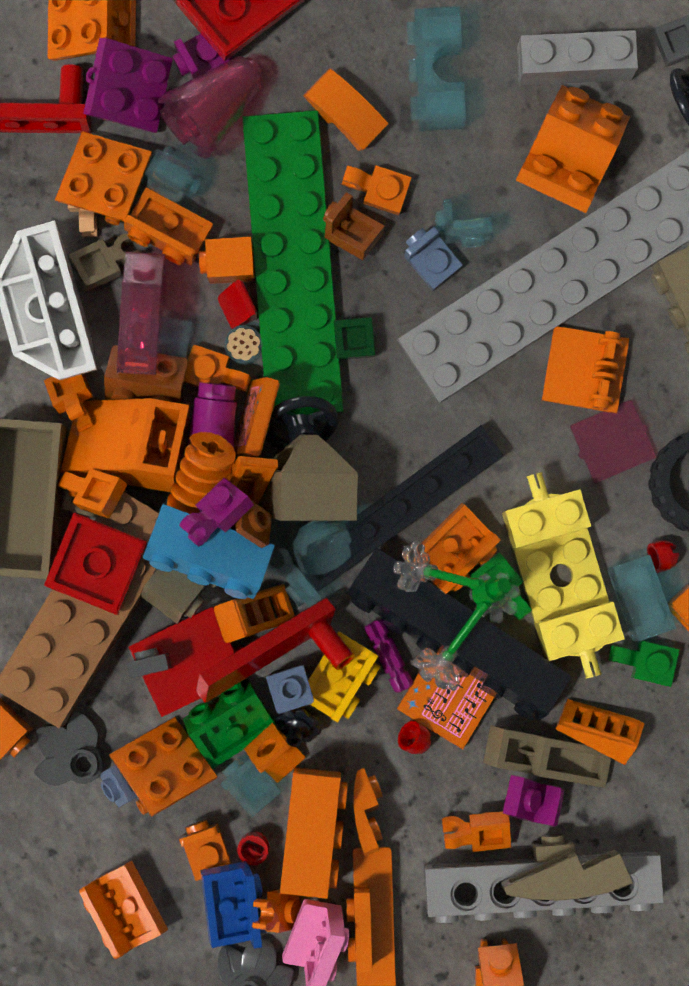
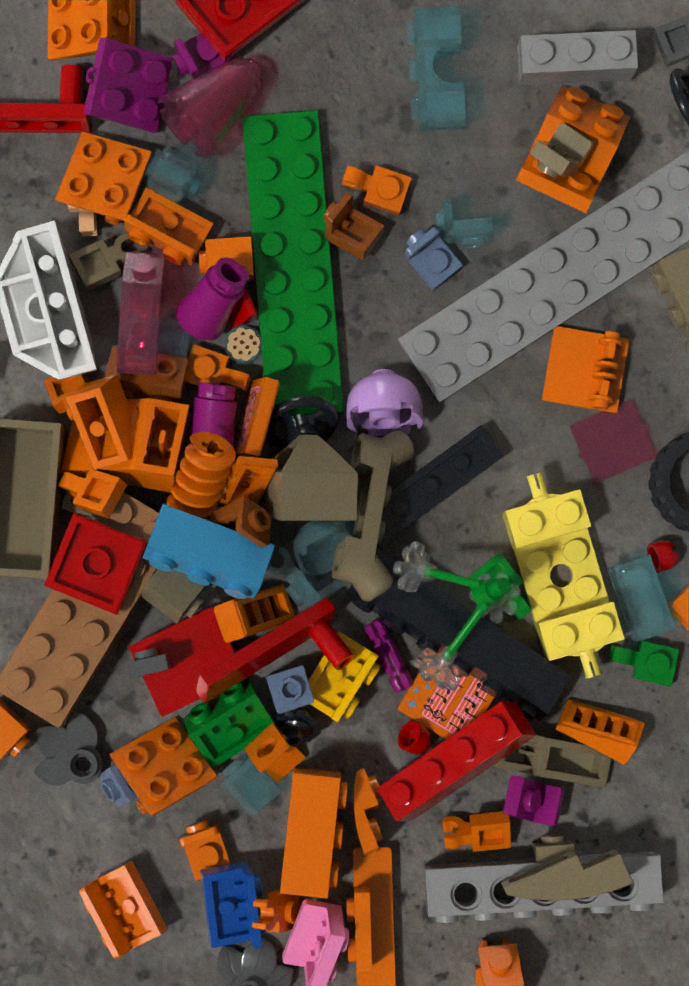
magenta plate [179,478,254,547] -> none
red hinge [237,831,270,865] -> none
orange slope [303,69,389,151] -> none
dark green plate [334,317,375,360] -> none
orange bracket [408,503,501,594] -> none
none -> orange slope [66,374,131,470]
none -> magenta plant [176,257,249,340]
none -> dark tan plate [332,429,414,602]
none -> lavender cylinder [346,369,423,438]
none -> red brick [377,701,537,822]
none -> dark tan bracket [530,123,594,178]

